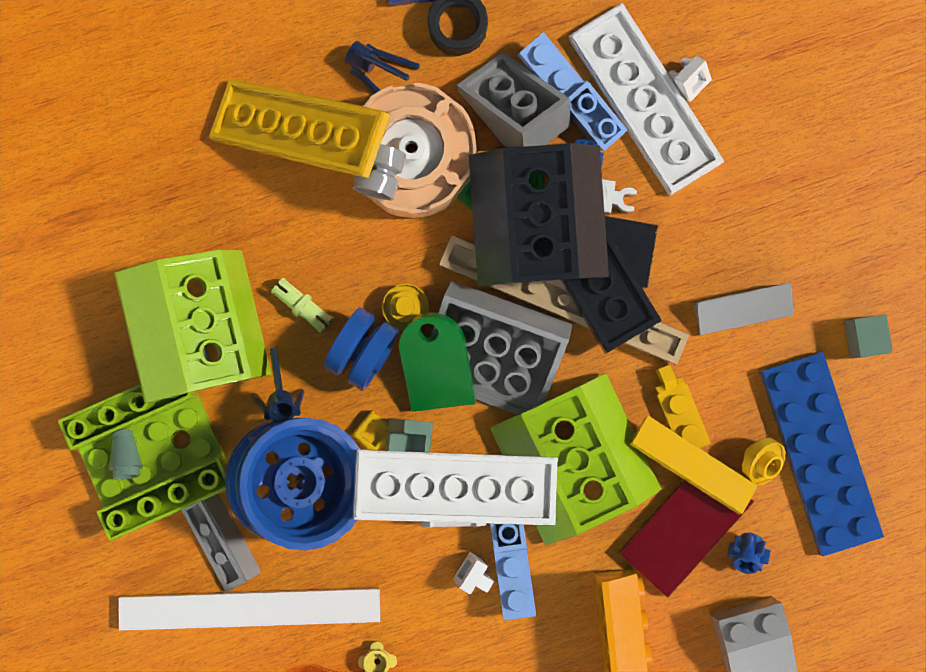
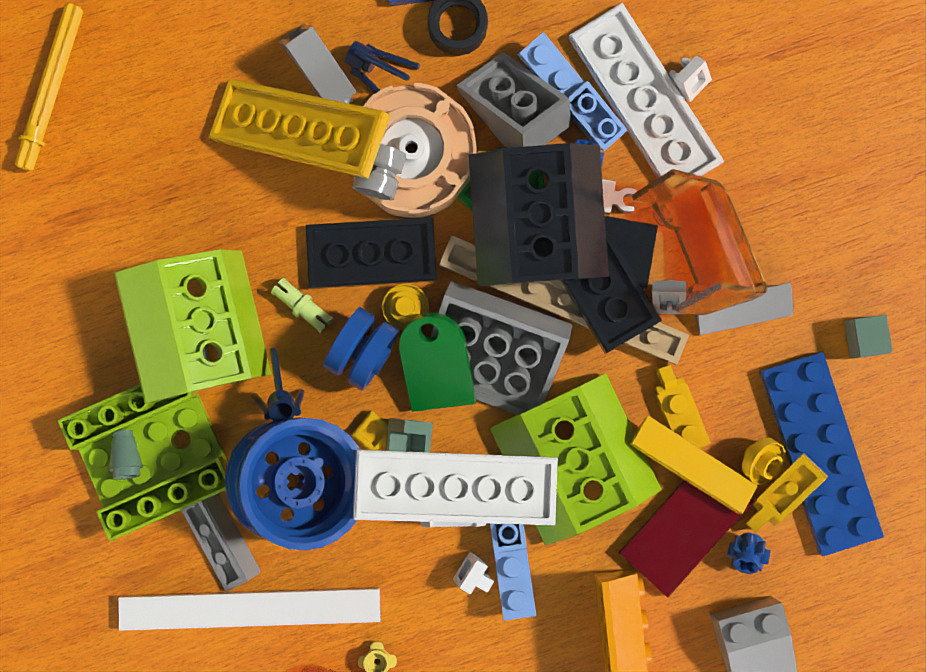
none -> yellow axle [15,3,83,171]
none -> light grey slope [279,24,357,104]
none -> black tile [305,217,437,289]
none -> clear orange windscreen [632,169,767,315]
none -> light grey bracket [652,279,687,314]
none -> yellow hinge [746,453,828,532]

